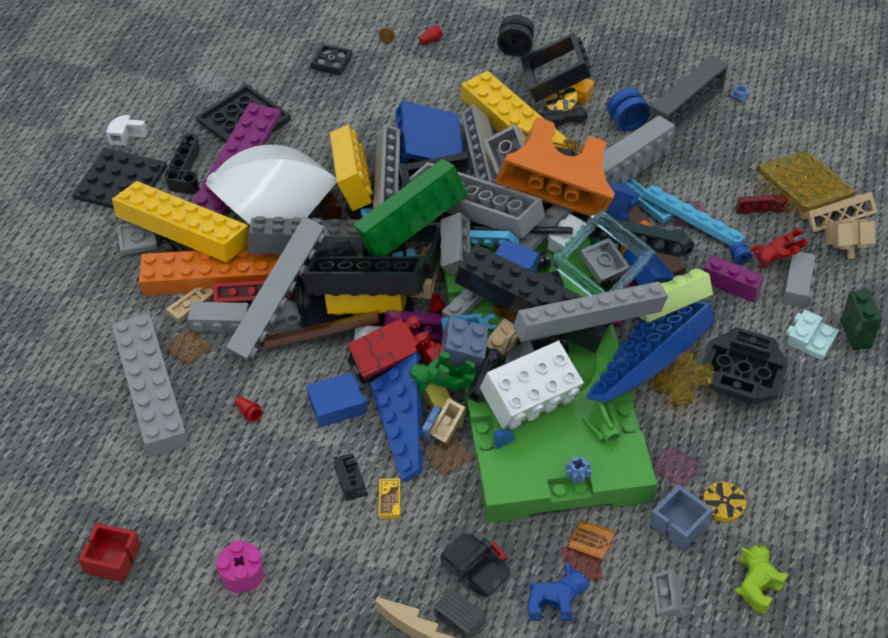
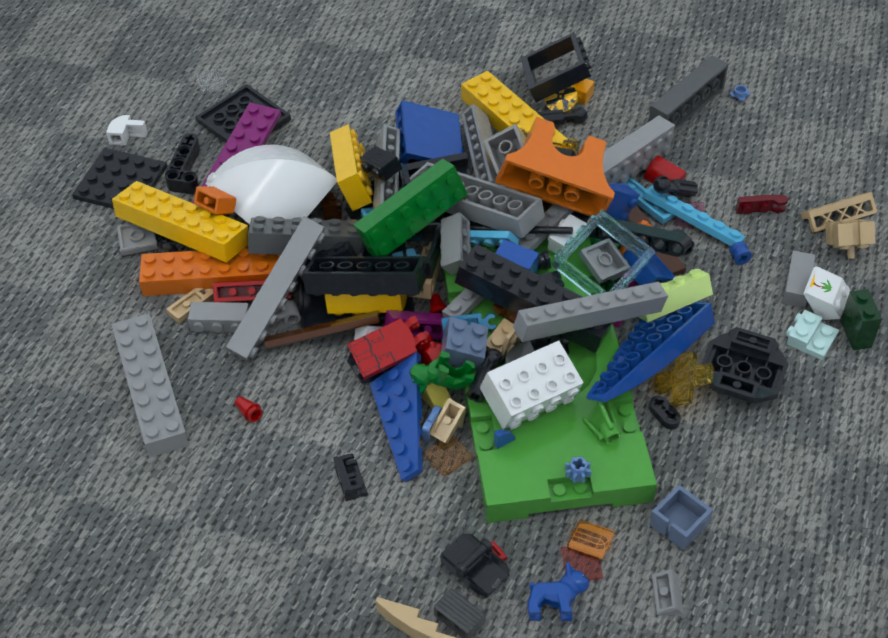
red piece [78,523,141,582] -> none
clear orange piece [165,328,211,366] -> none
dark pink brick [216,540,264,593] -> none
blue brick [306,372,368,428] -> none
black piece [310,44,353,75] -> none
pearl gold plate [379,27,395,43] -> none
tile [379,478,400,519] -> none
red cone [418,25,443,45] -> none
black wheel [497,15,535,57] -> none
blue wheel [607,87,650,132] -> none
clear pink piece [652,445,701,487] -> none
magenta brick [703,255,764,303] -> none
tile [703,482,746,522] -> none
lime animal [735,545,788,615] -> none
red animal [751,228,808,269] -> none
clear yellow plate [756,150,856,213] -> none
none -> orange brick [194,186,236,215]
none -> black brick [360,145,402,182]
none -> red brick [644,156,686,195]
none -> black beam [649,396,681,430]
none -> black piece [653,176,698,197]
none -> white slope [803,267,850,320]

